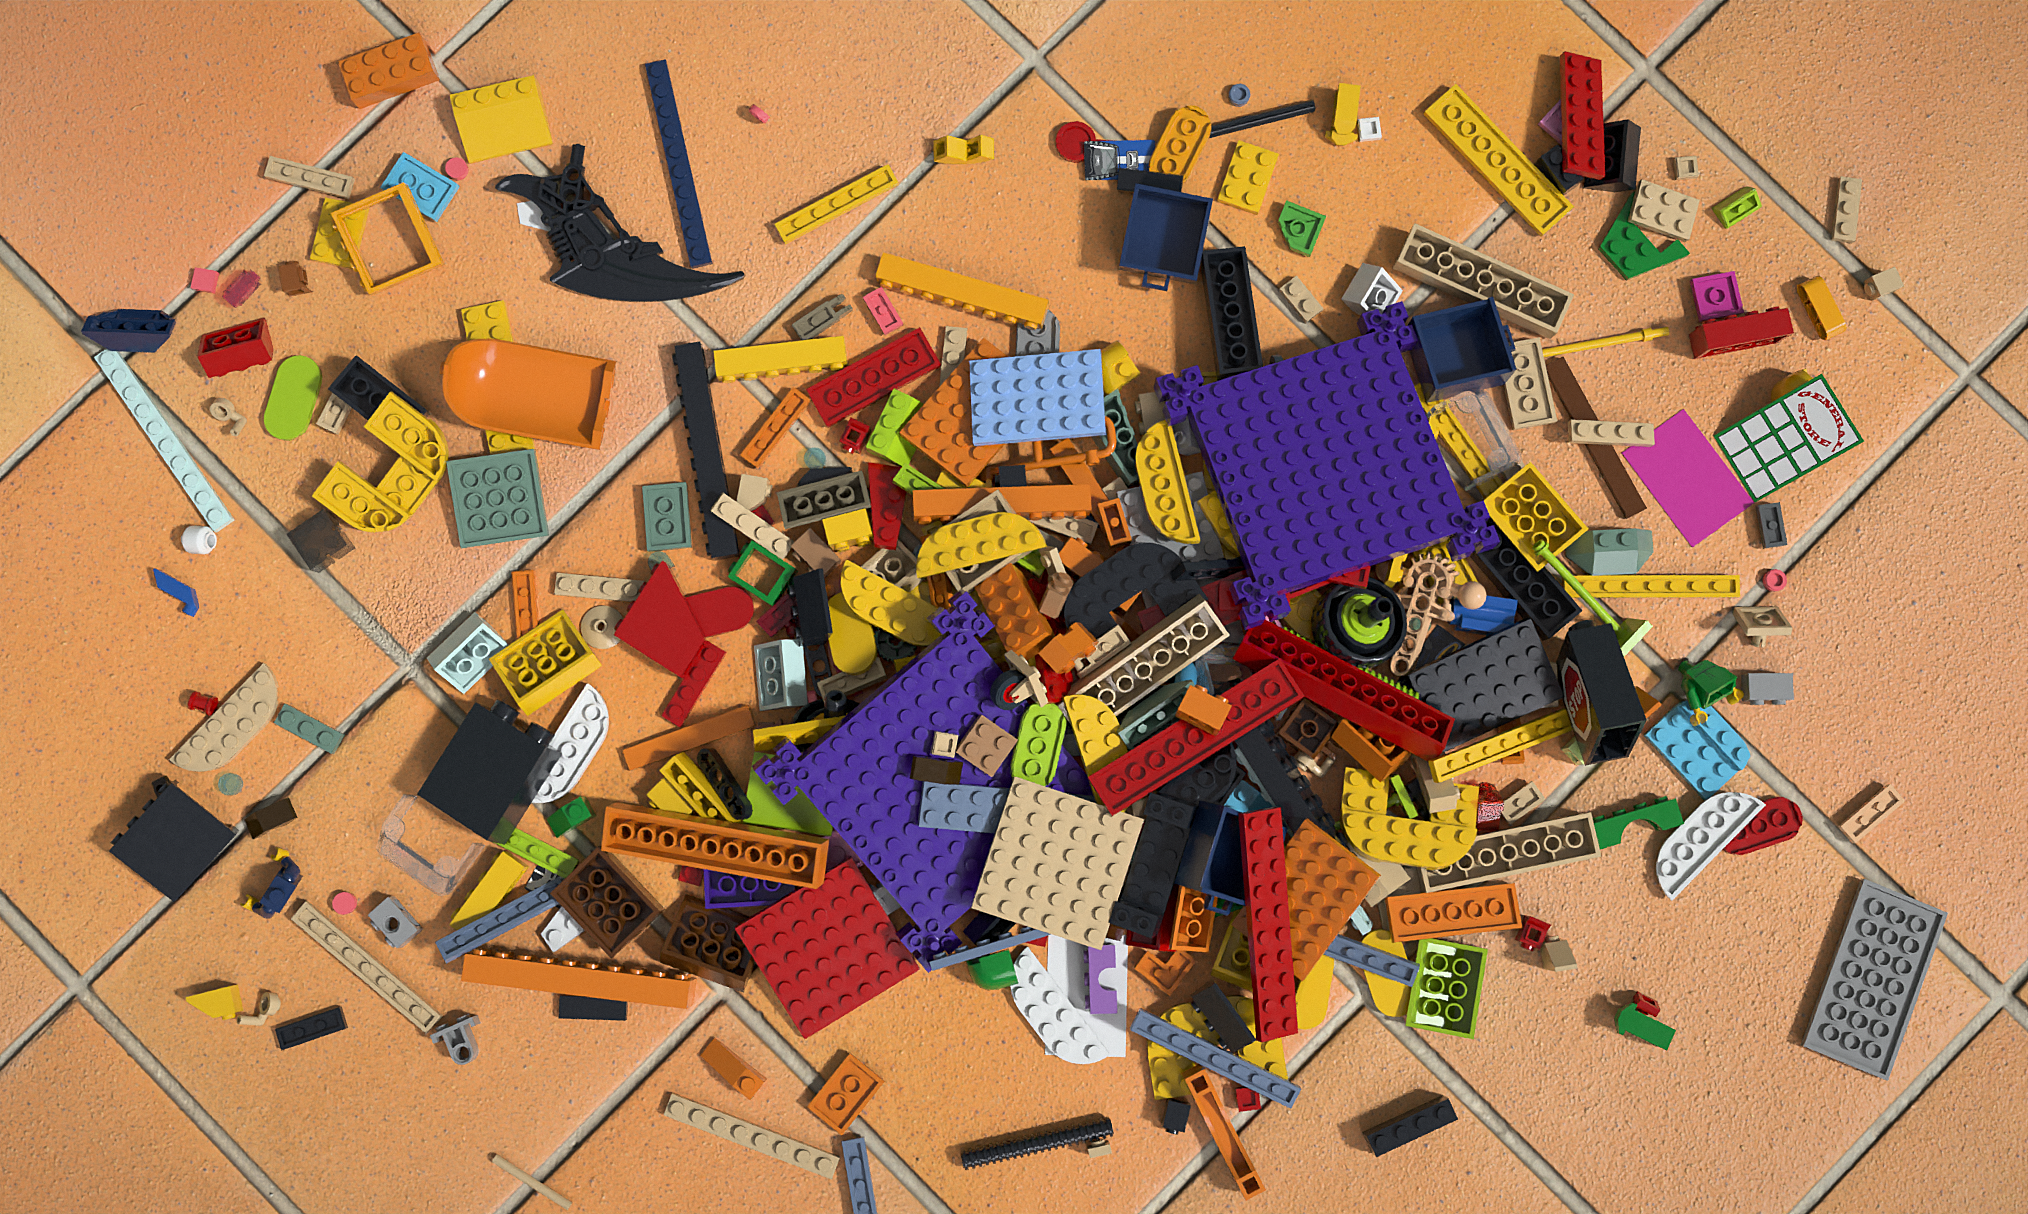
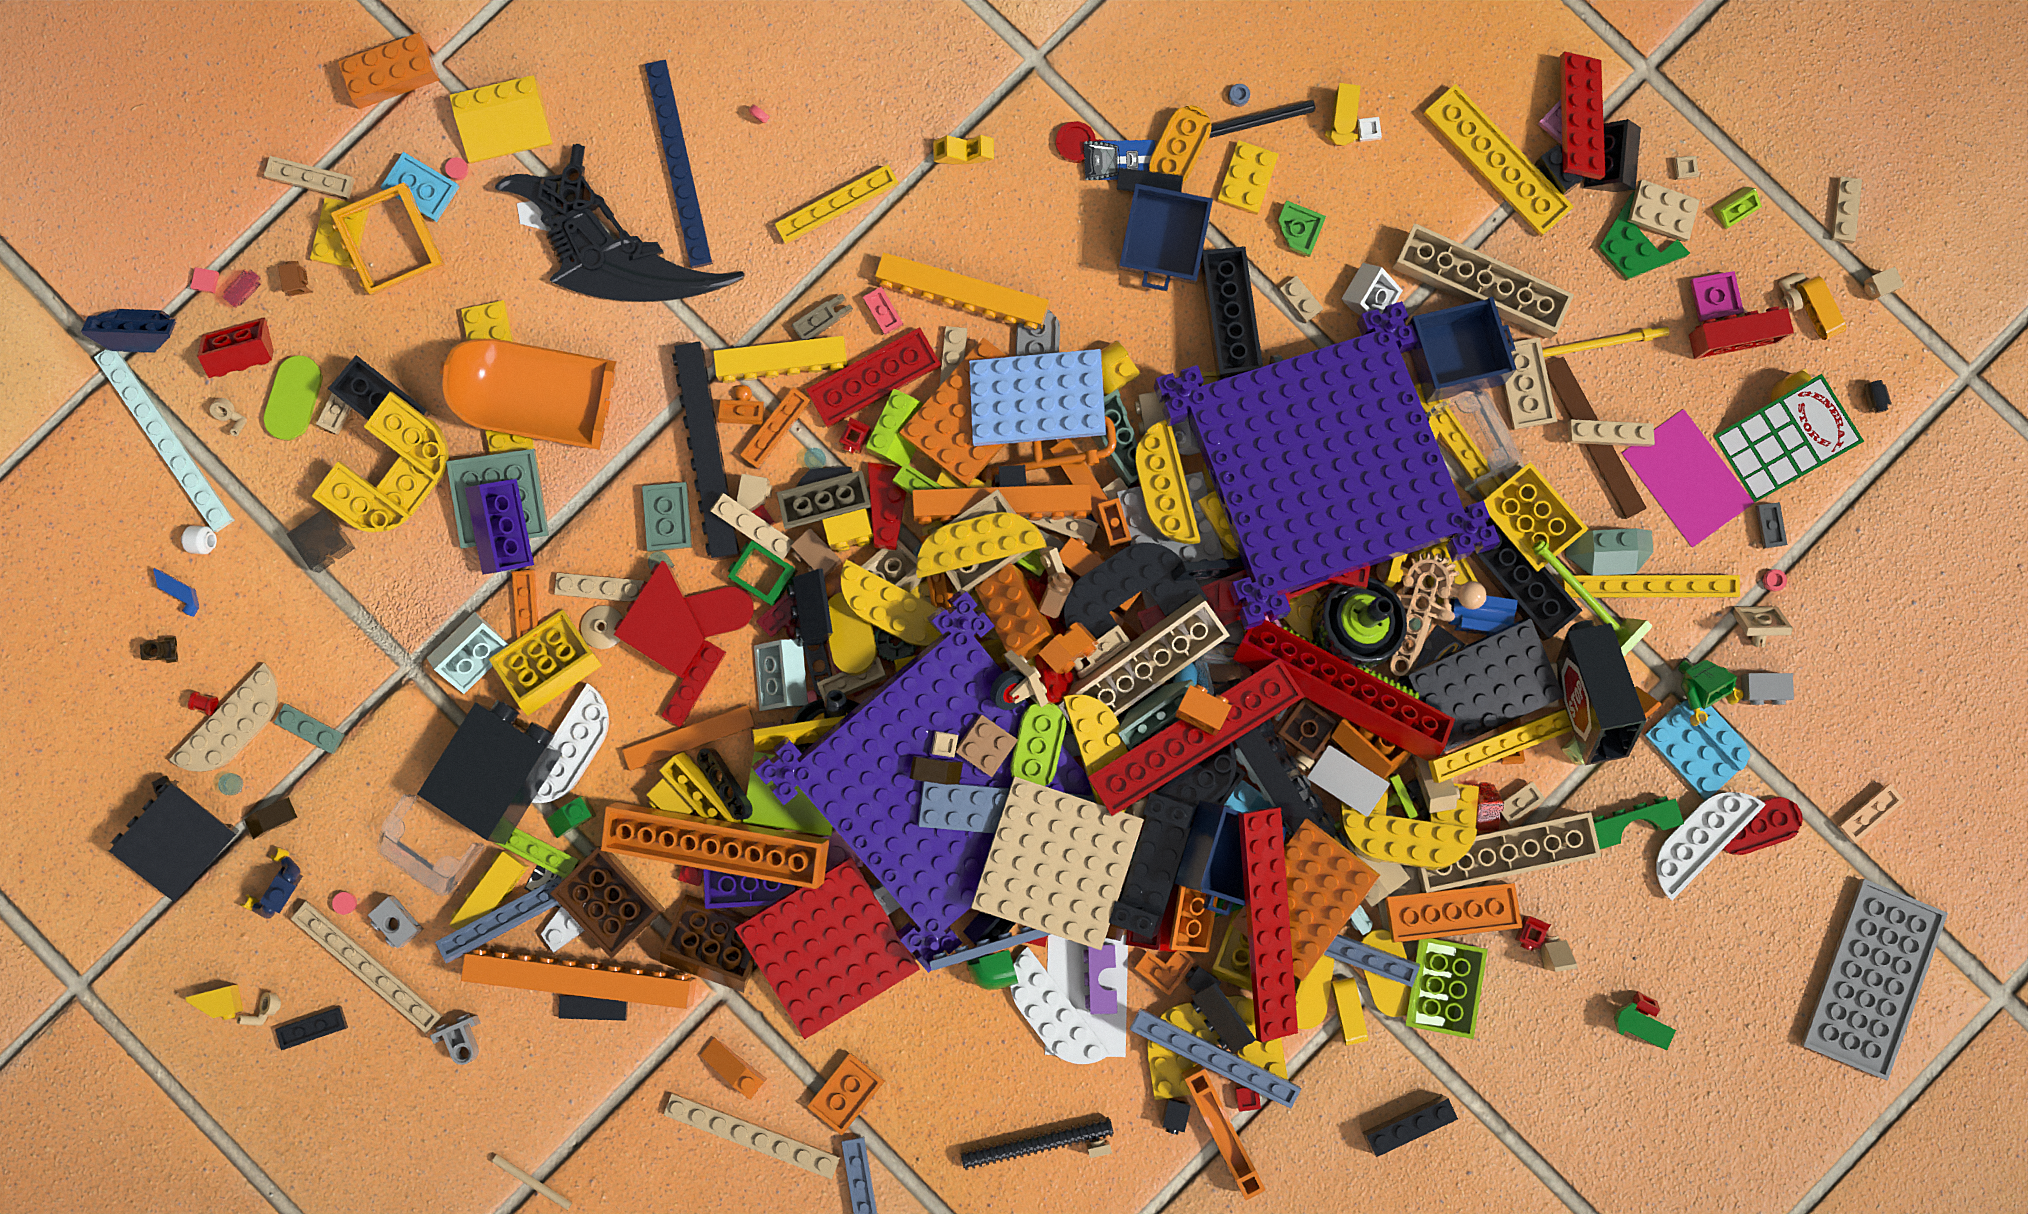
none -> dark brown plate [140,636,178,663]
none -> dark purple slope [465,479,534,575]
none -> orange plate [718,385,764,425]
none -> black brick [1184,965,1221,991]
none -> white sticker [1307,746,1390,817]
none -> yellow beam [1331,977,1368,1046]
none -> tan plate [1779,272,1806,312]
none -> black brick [1864,380,1892,414]

